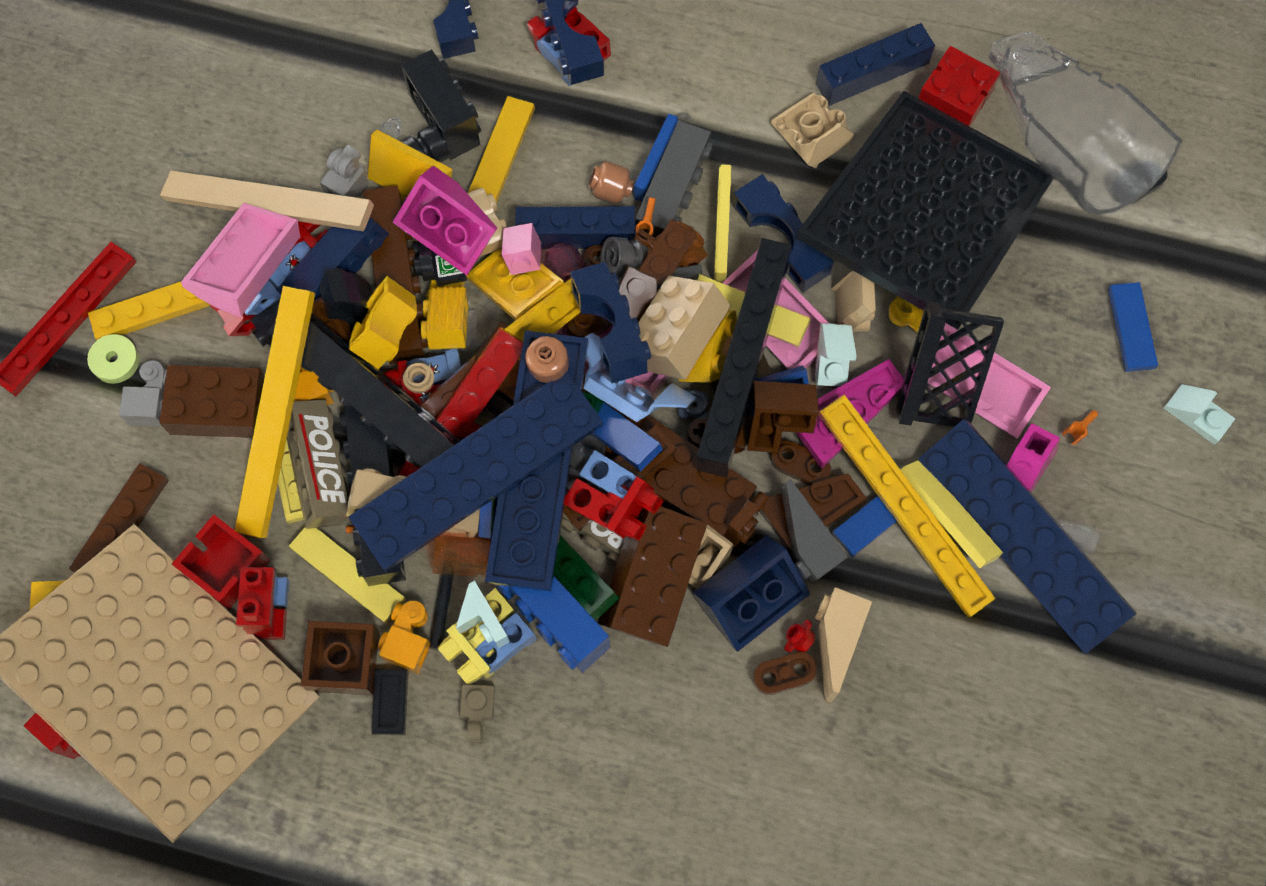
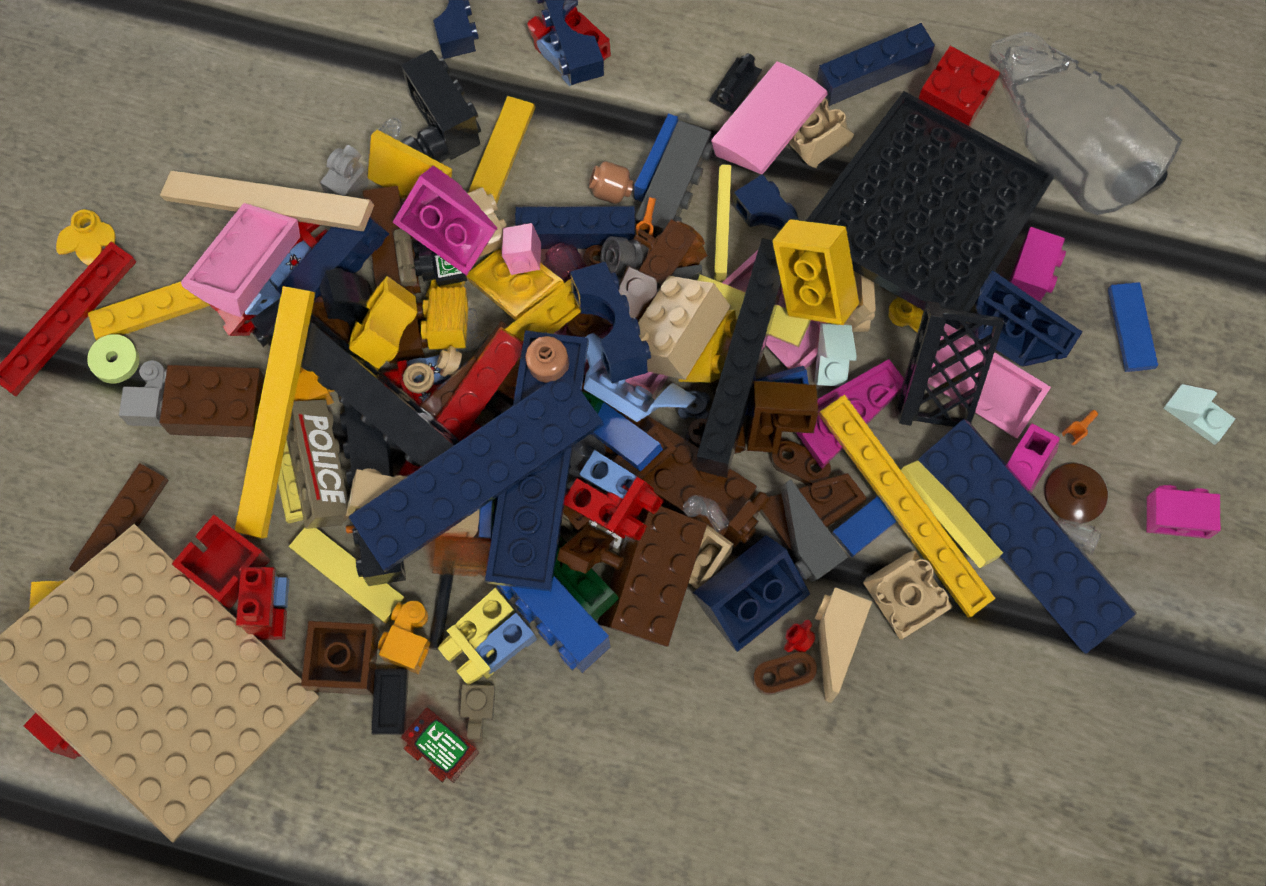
light aqua slope [456,580,510,648] -> none
none -> yellow plate [56,209,116,266]
none -> dark tan axle [393,229,417,287]
none -> brick [401,707,479,783]
none -> tan plate [436,346,462,377]
none -> reddish brown plate [557,525,625,574]
none -> clear arm [683,495,729,532]
none -> black hinge [709,53,762,114]
none -> bright pink slope [711,61,828,174]
none -> yellow brick [772,219,859,325]
none -> tan slope [863,551,952,639]
none -> dark blue wedge [975,271,1083,367]
none -> dark pink brick [1009,227,1066,302]
none -> reddish brown dish [1045,463,1108,524]
none -> dark pink brick [1146,485,1221,539]

